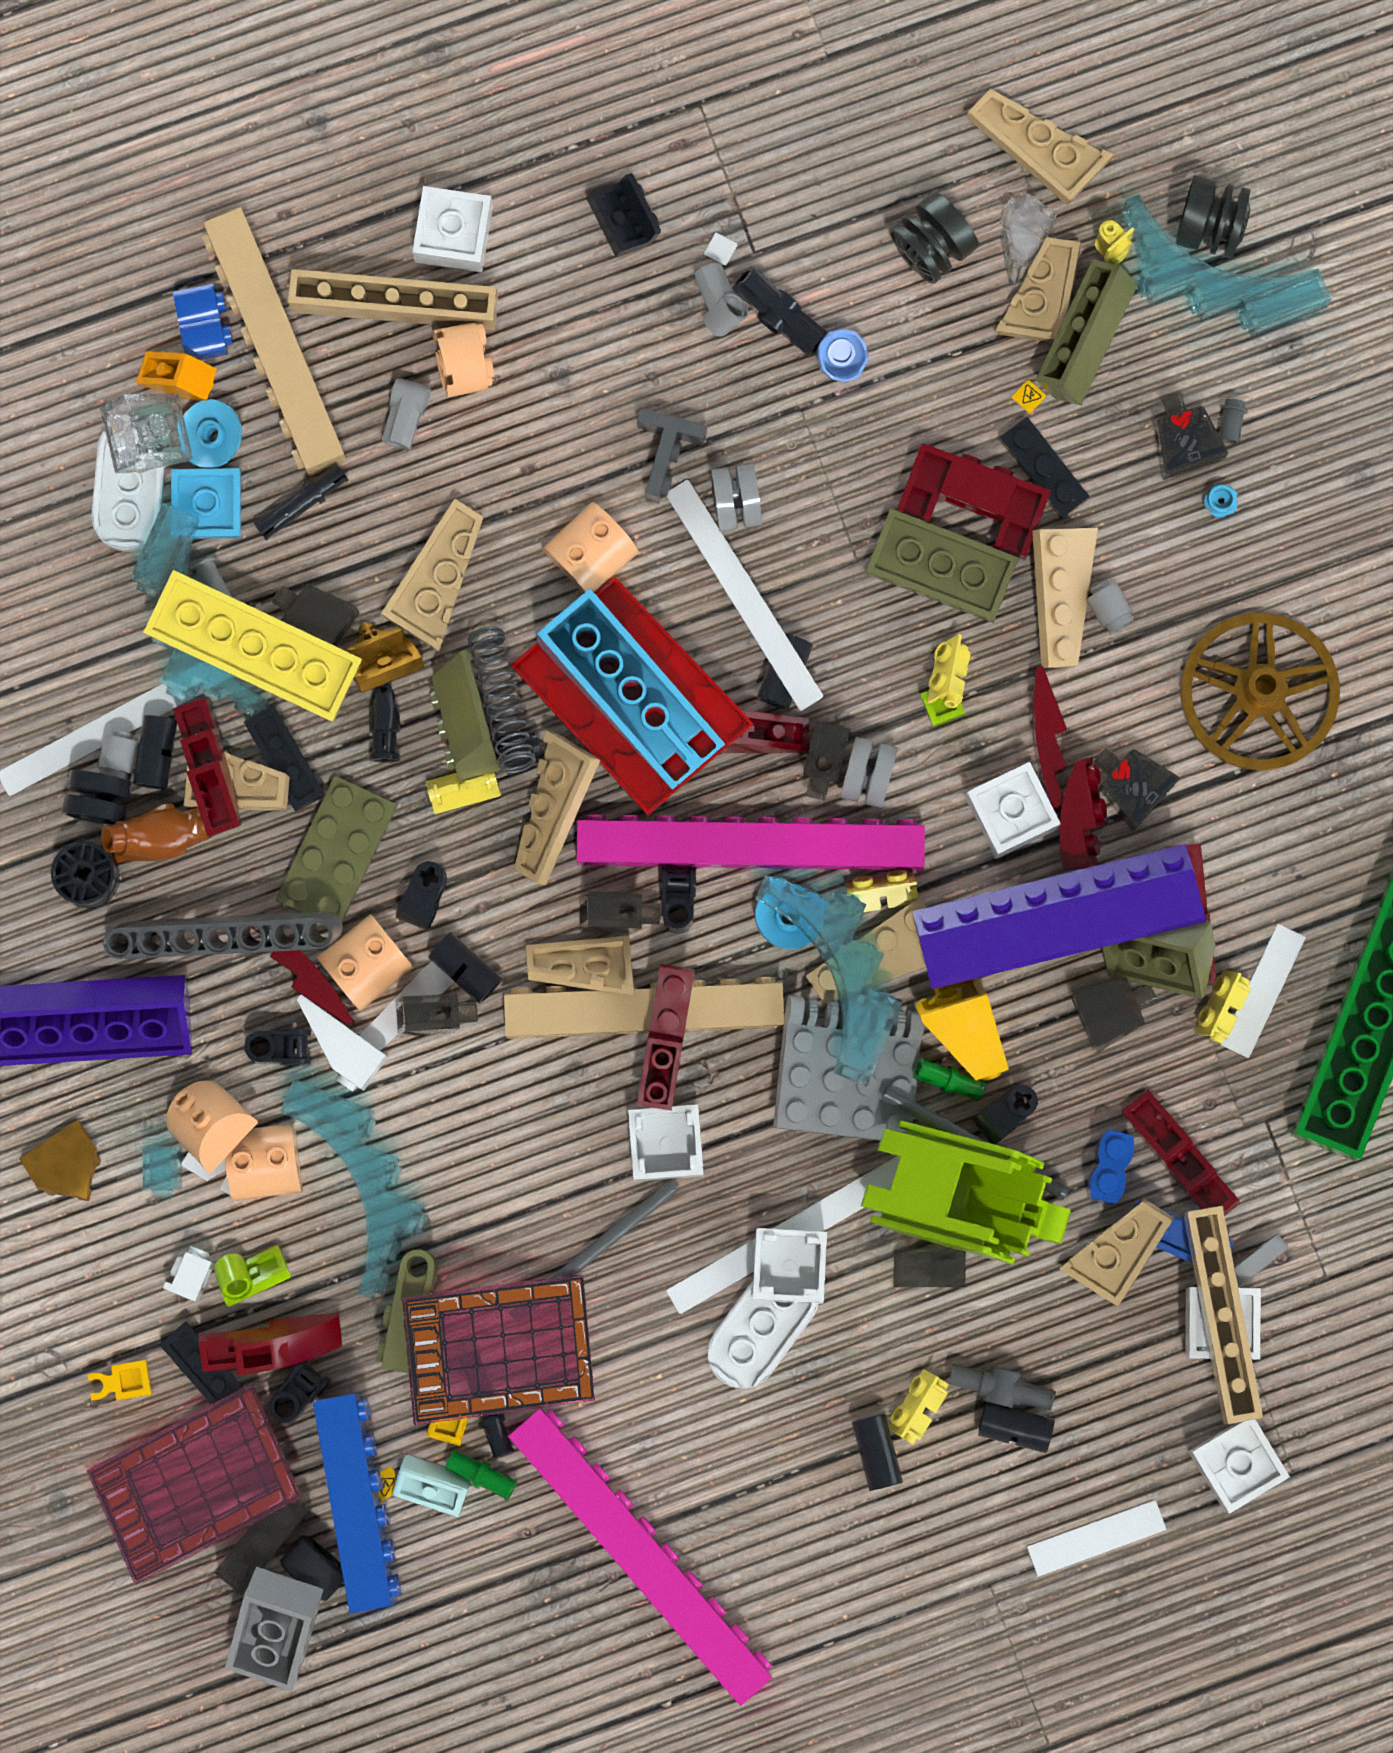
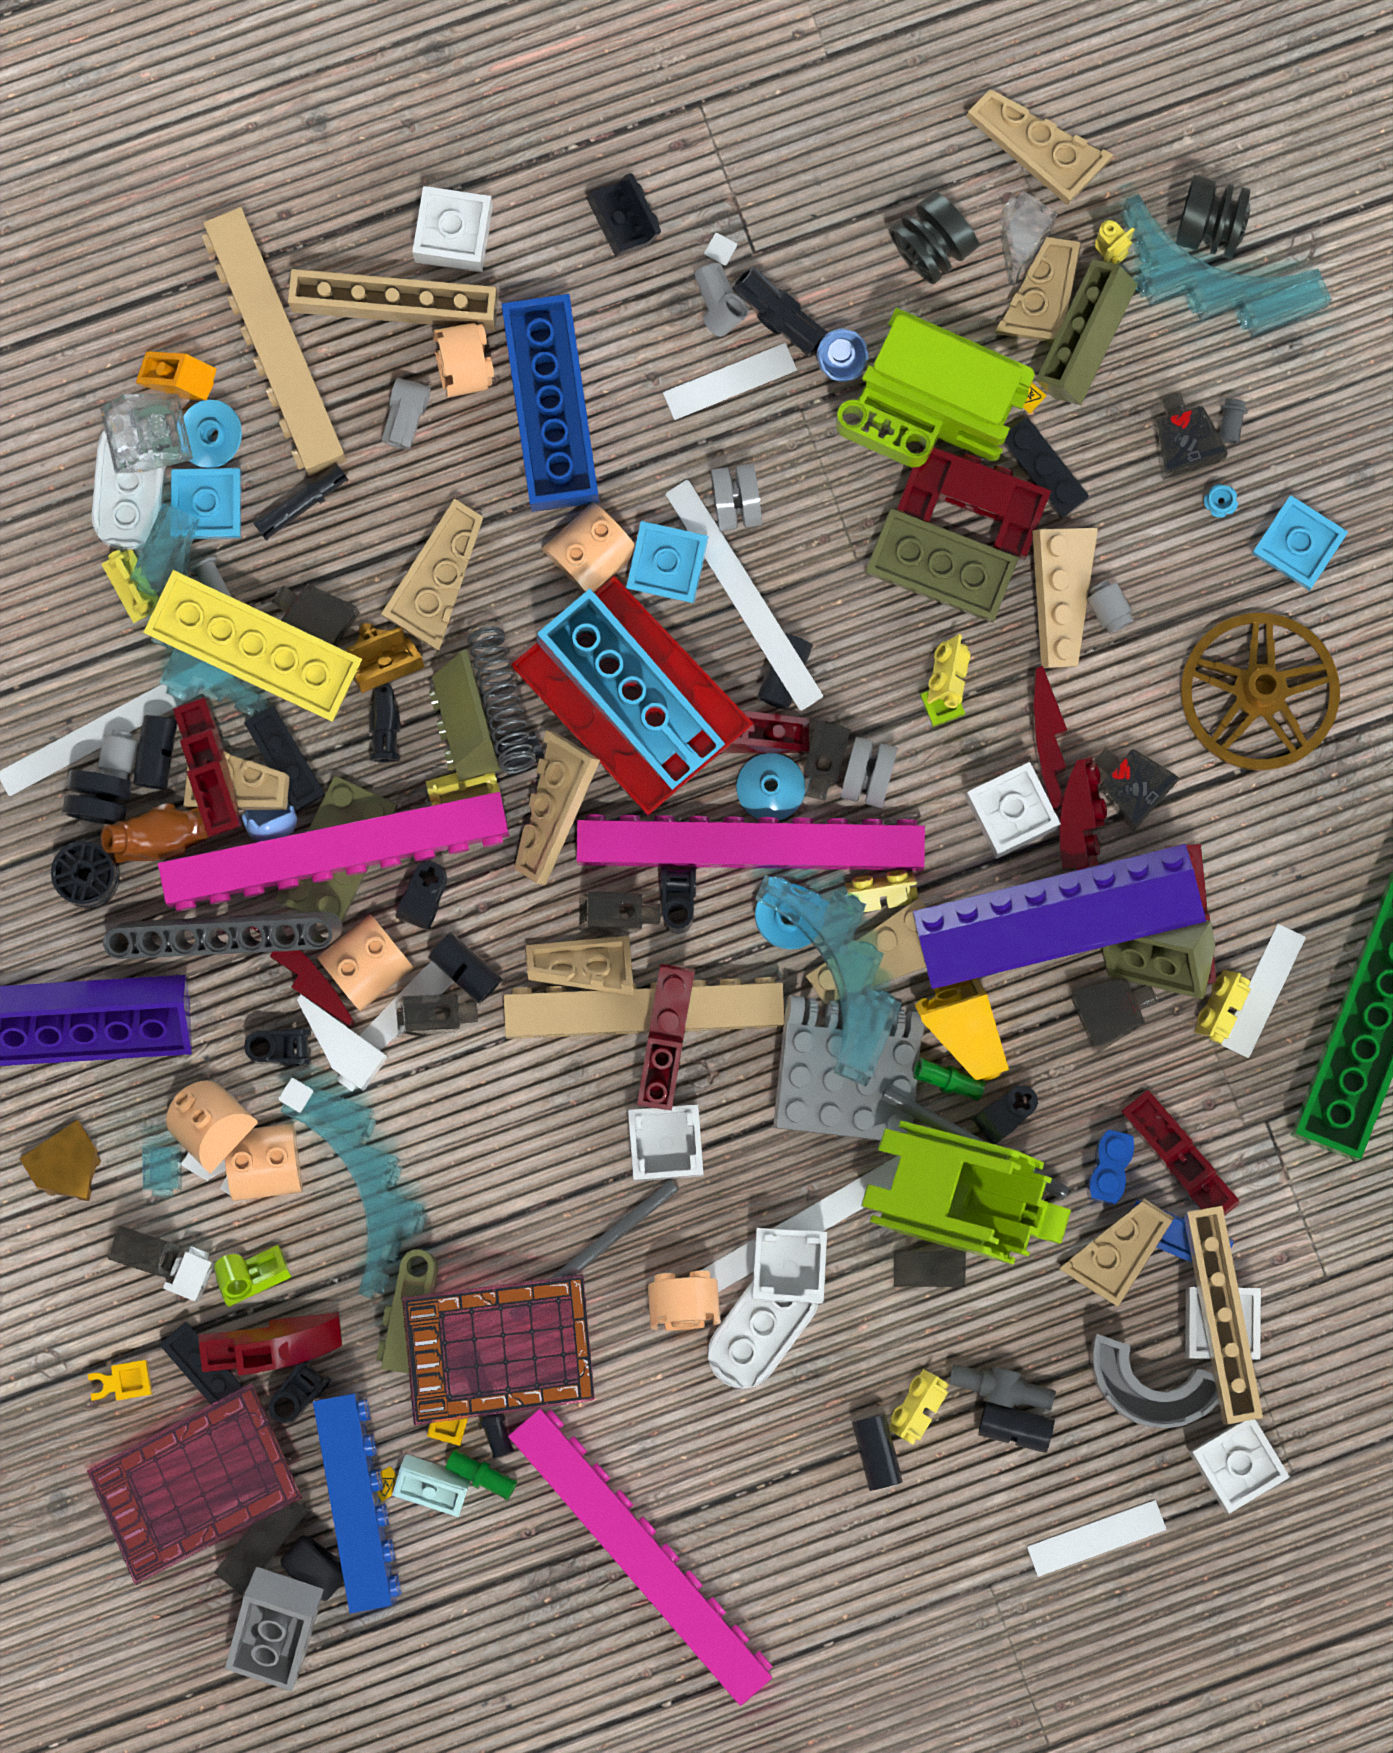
blue brick [173,284,233,360] -> none
dark grey bracket [637,408,707,504] -> none
light grey beam [1234,1233,1288,1287] -> none
none -> light yellow hinge [101,549,159,623]
none -> clear smoke torso [107,1225,181,1279]
none -> dark pink brick [158,792,510,911]
none -> light blue hair [242,803,297,842]
none -> white sticker [279,1078,313,1113]
none -> blue brick [501,294,600,512]
none -> medium azure plate [626,521,709,603]
none -> light nougat brick [647,1271,721,1331]
none -> white sticker [663,343,797,420]
none -> medium azure dish [736,753,805,821]
none -> lime piece [835,308,1035,467]
none -> light grey brick [1090,1334,1219,1428]
none -> medium azure plate [1252,495,1348,591]

